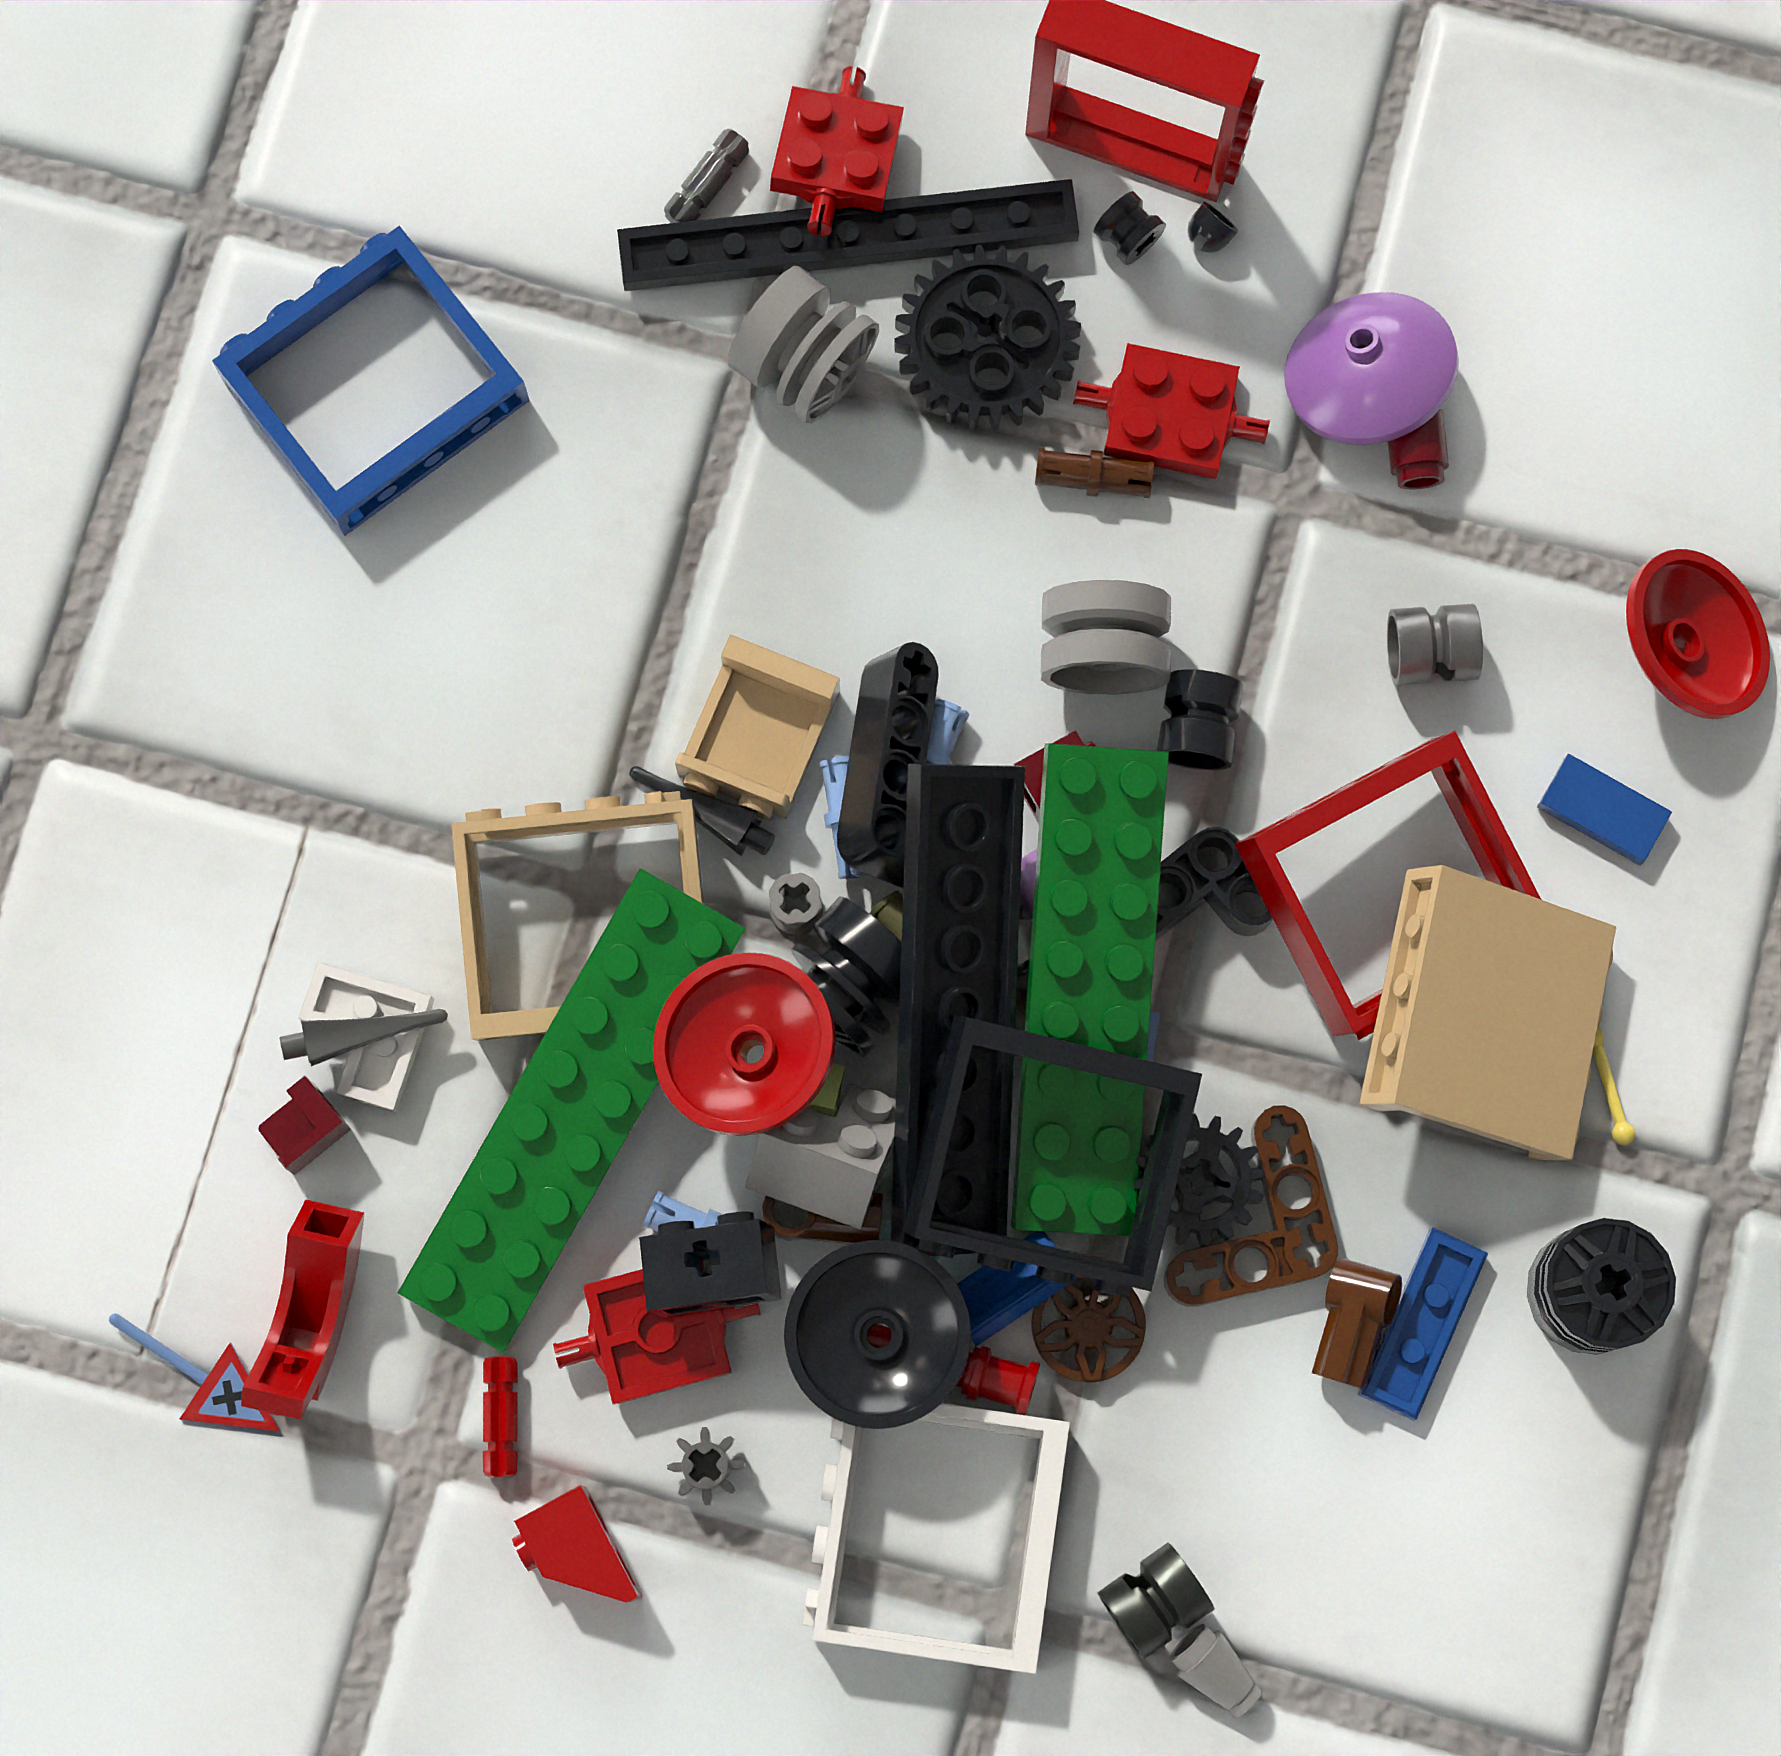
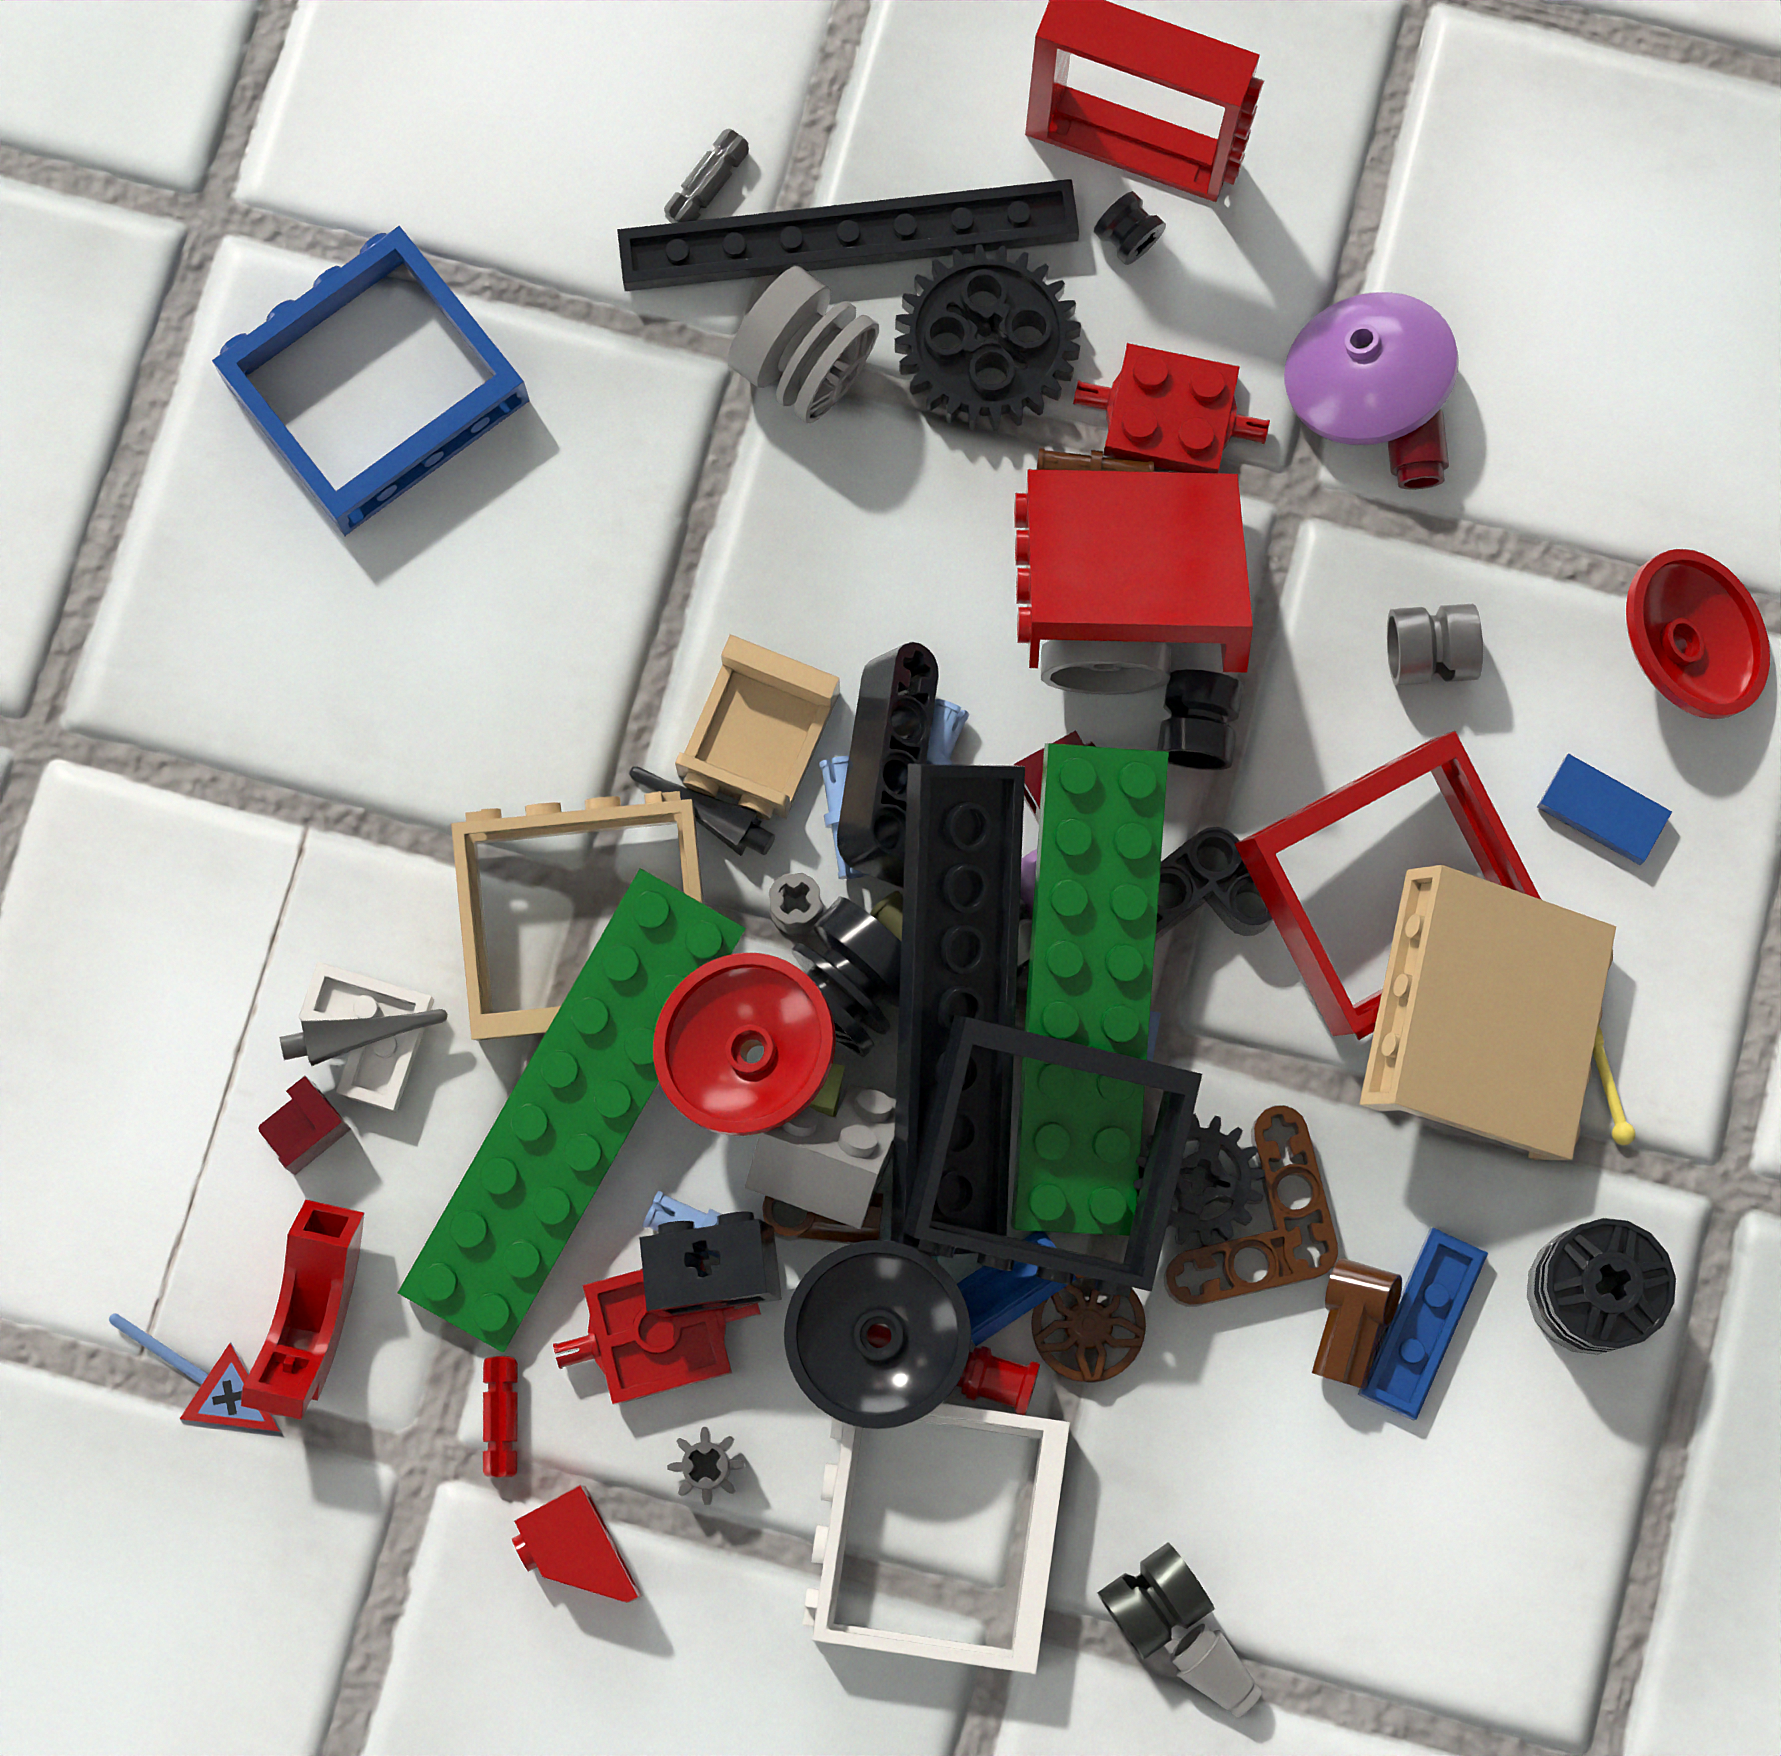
red plate [770,66,904,237] -> none
black hinge [1187,202,1238,253] -> none
none -> red panel [1014,469,1253,673]

